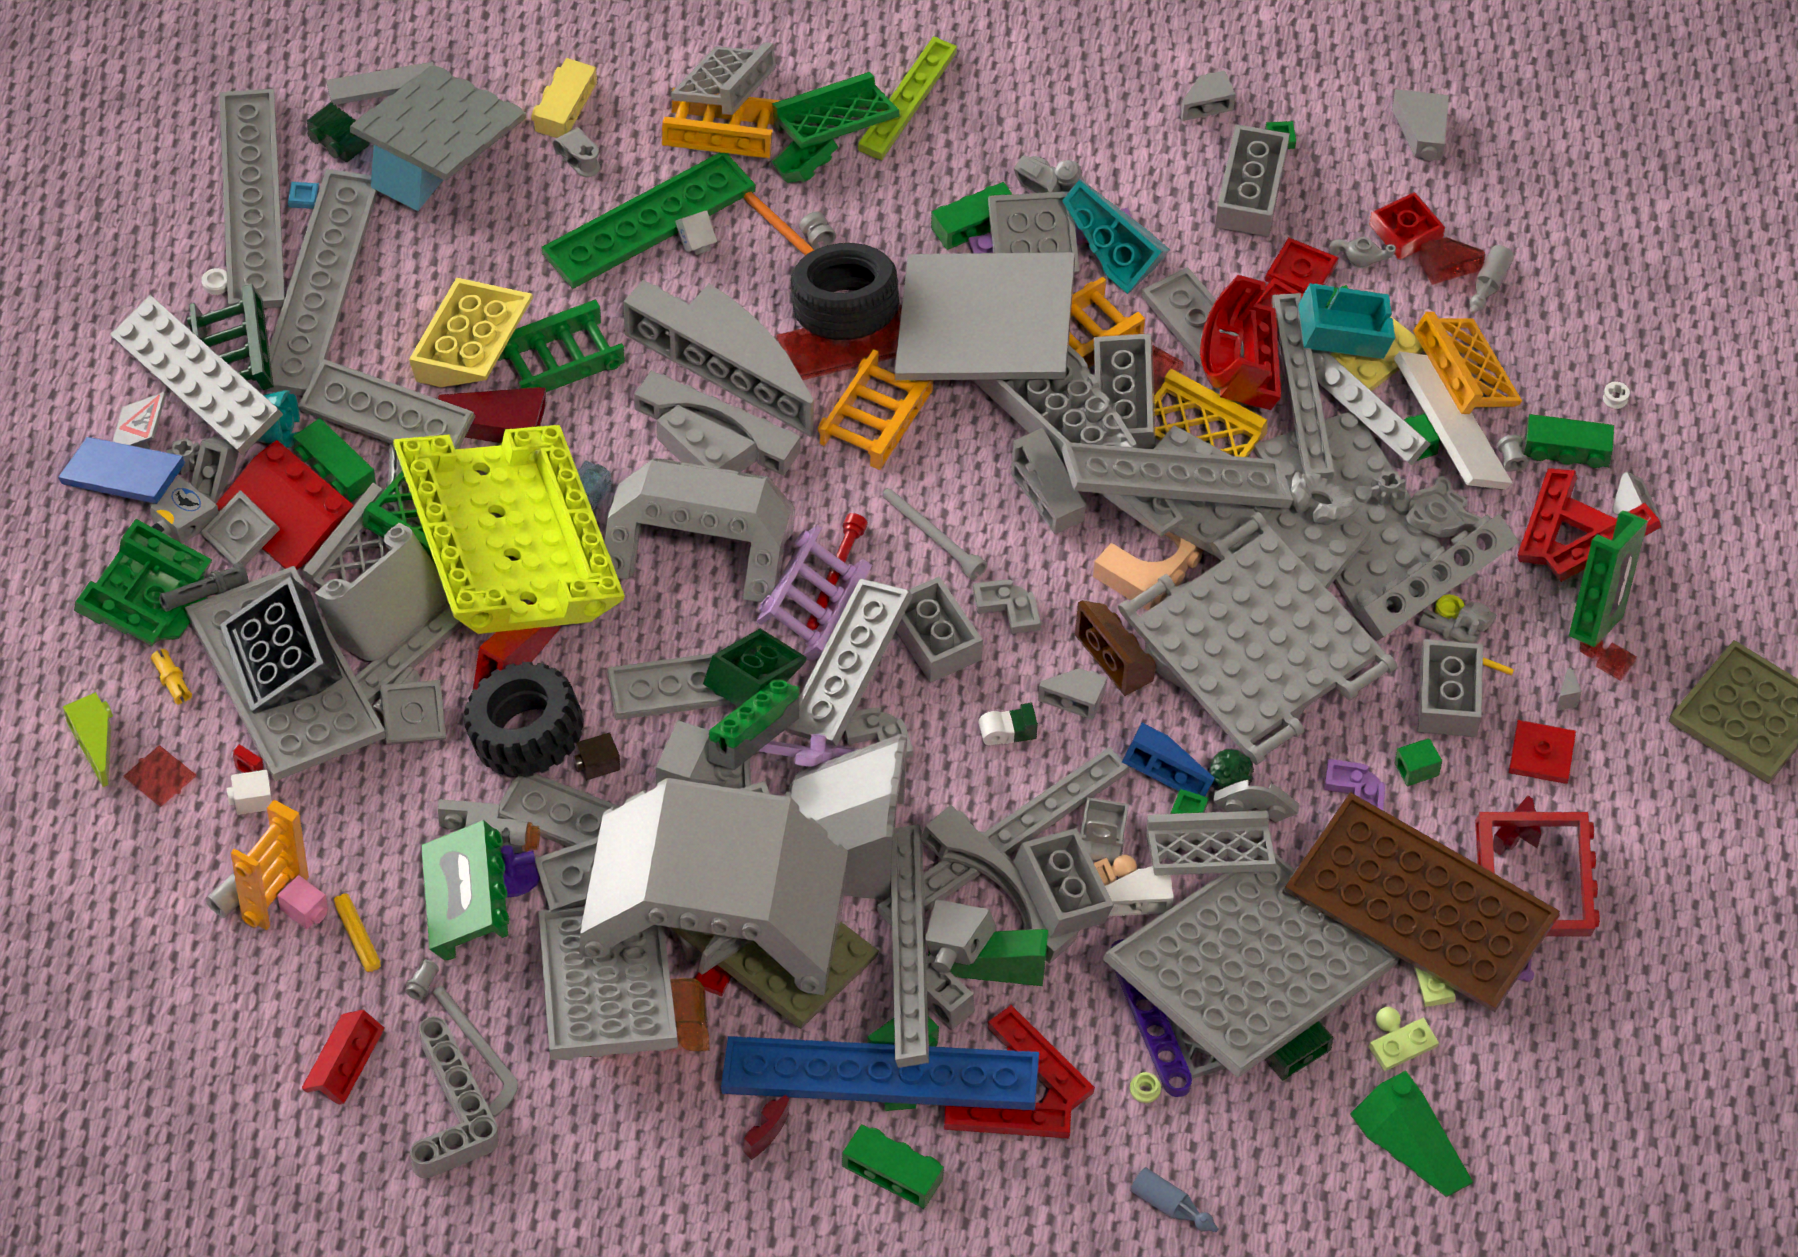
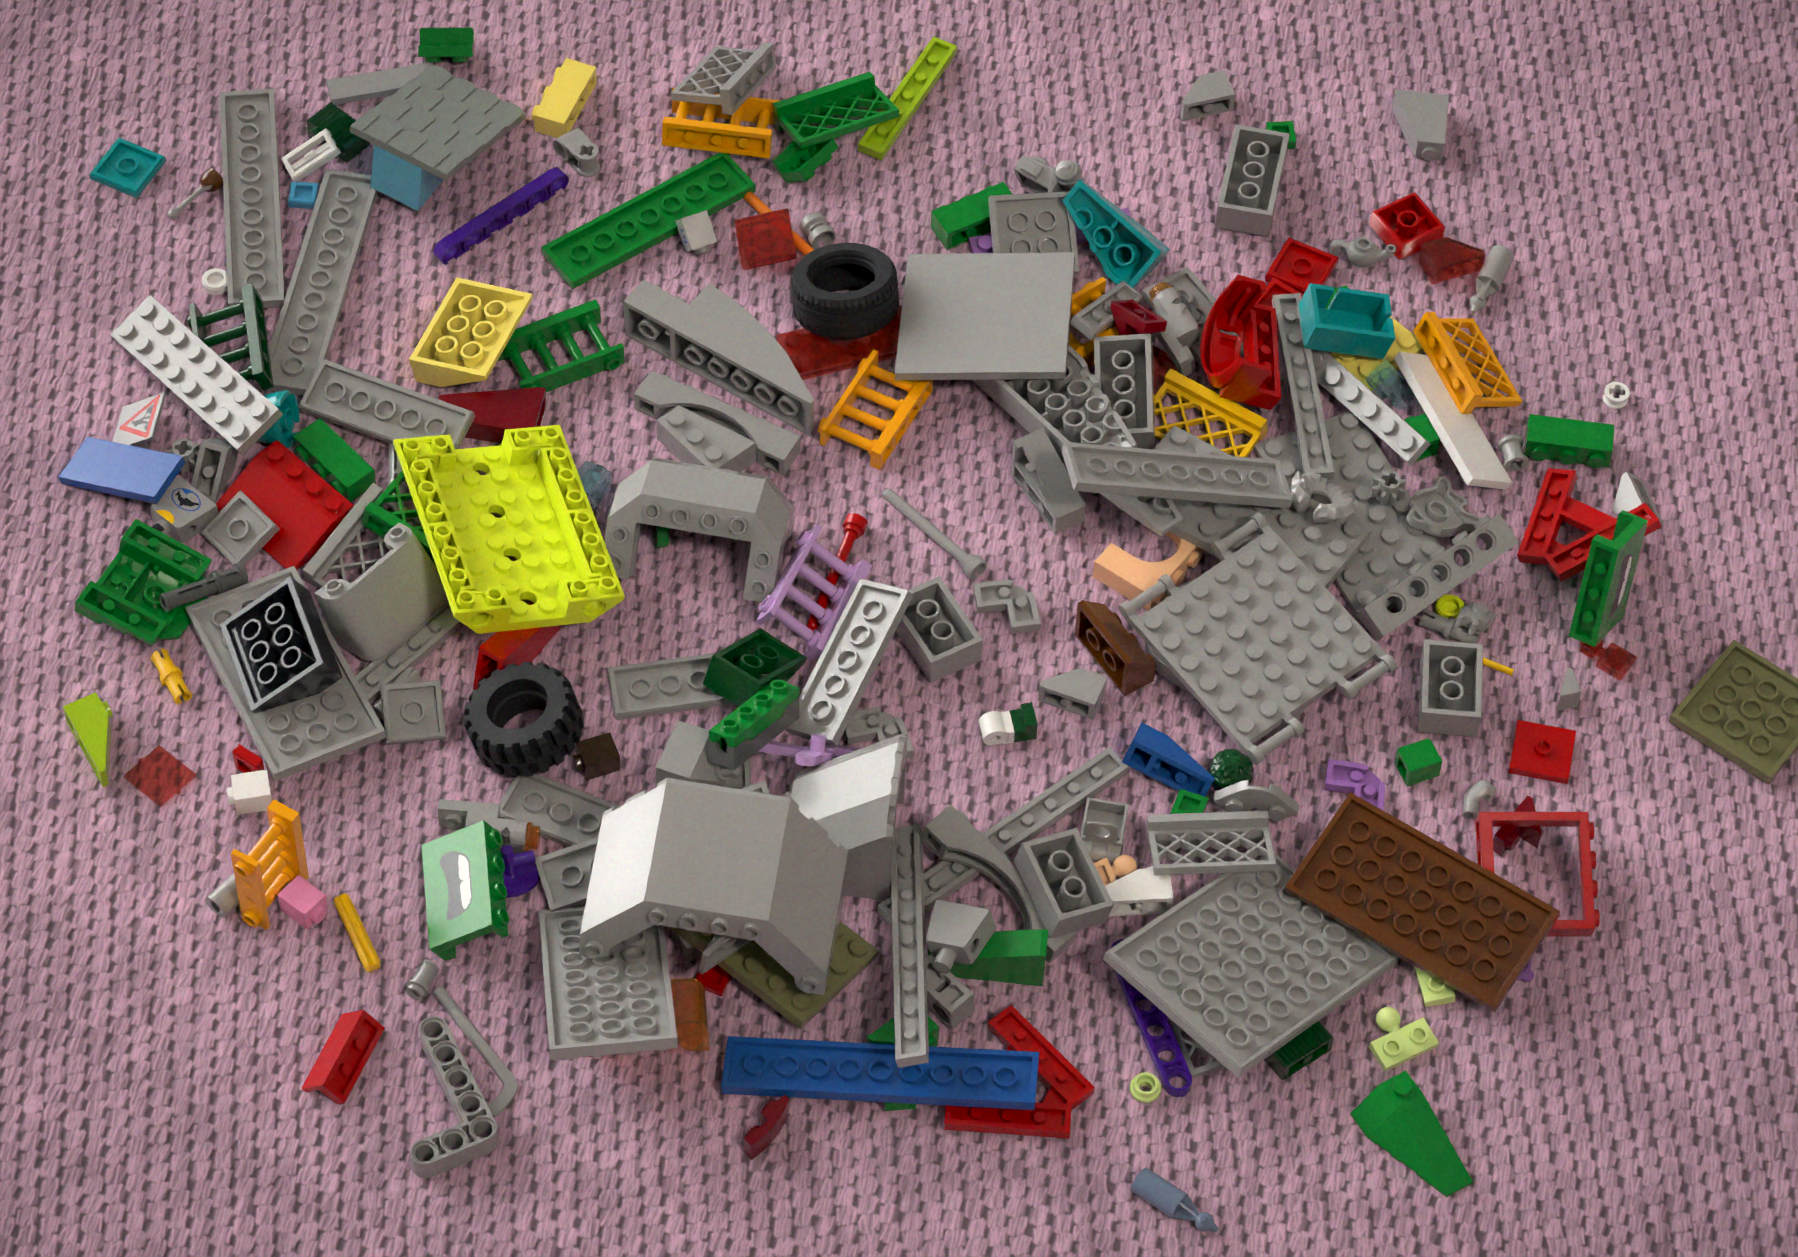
green brick [842,1124,944,1209] -> none
none -> teal tile [89,137,166,198]
none -> hinge [168,168,223,220]
none -> white tile [281,129,341,182]
none -> green bracket [418,27,474,62]
none -> dark purple beam [433,167,569,265]
none -> green tile [653,525,669,548]
none -> clear red tile [734,208,797,270]
none -> light grey tile [1070,281,1144,340]
none -> dark red slope [1110,299,1167,335]
none -> light grey plate [1149,282,1201,376]
none -> clear light blue plate [1364,359,1416,410]
none -> light grey arm [1463,780,1496,819]

